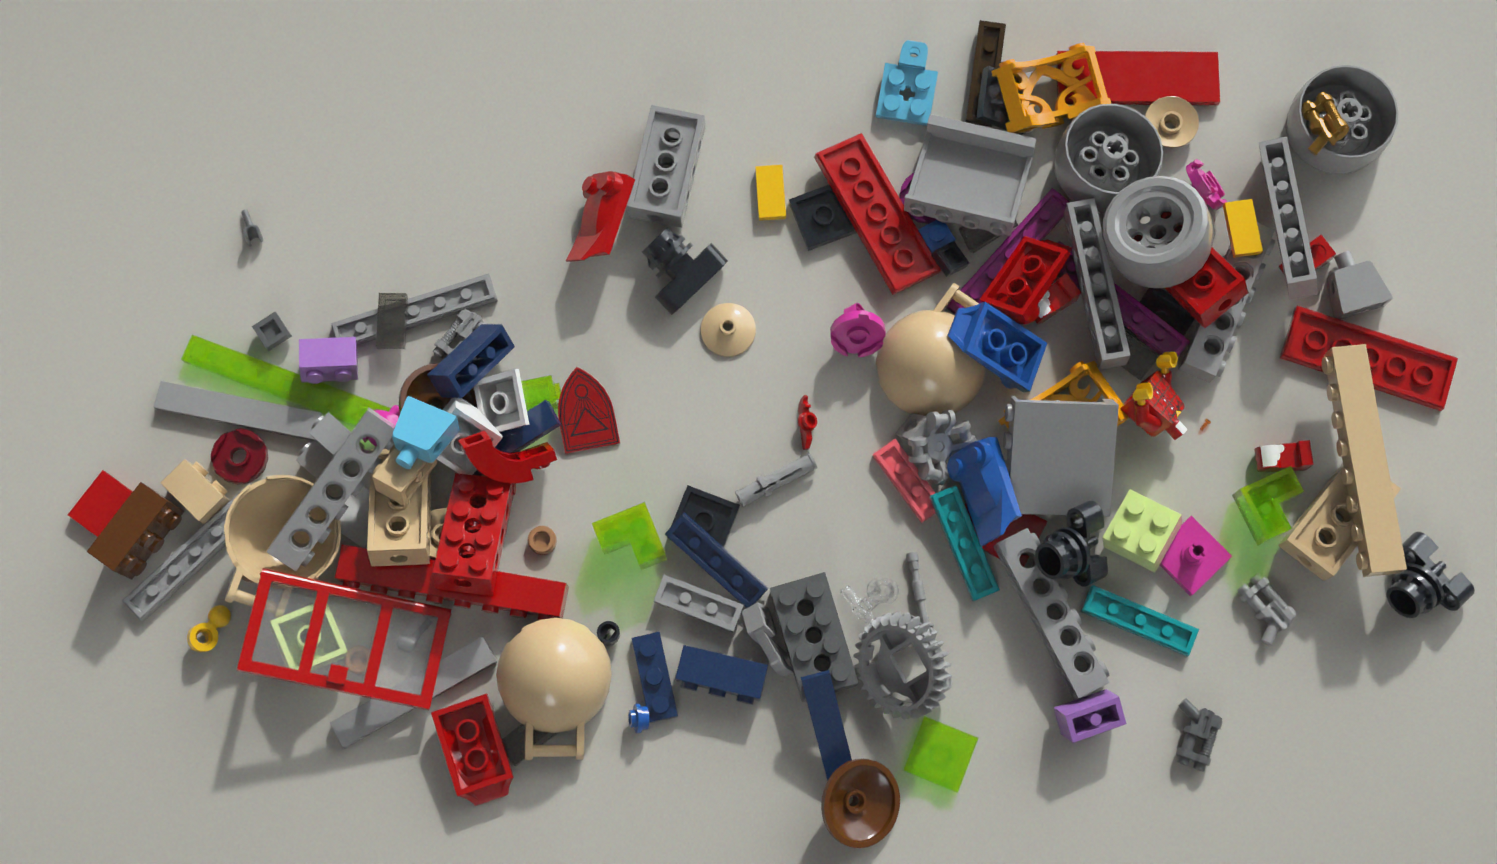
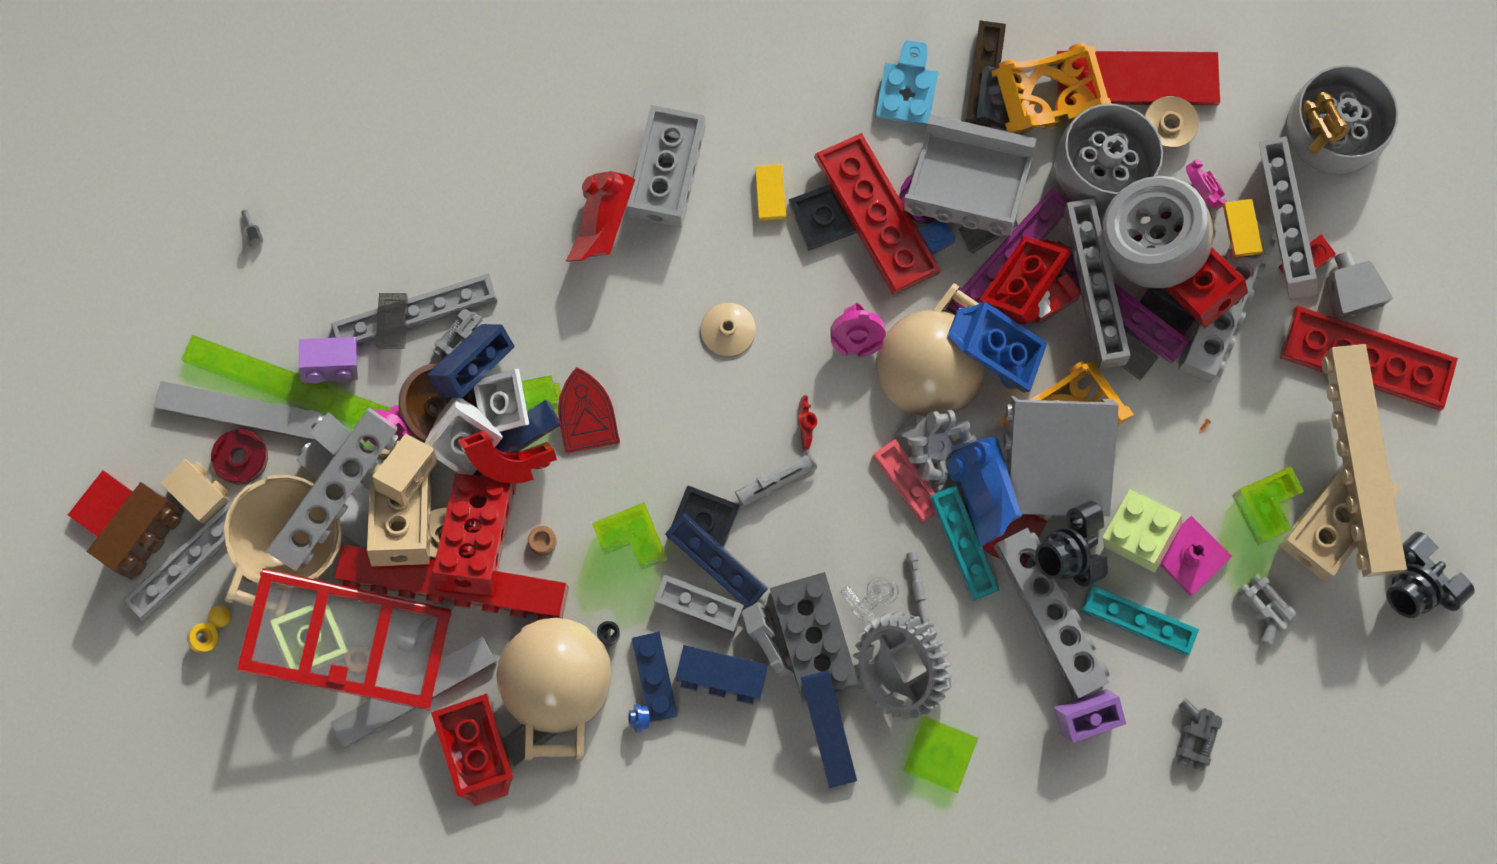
dark grey plate [252,312,292,351] -> none
medium azure torso [392,396,460,469] -> none
black beam [642,227,728,315] -> none
reddish brown dish [821,758,900,848] -> none
black tile [931,241,969,277] -> none
red torso [1120,352,1187,440] -> none
red leg [1254,440,1314,472] -> none

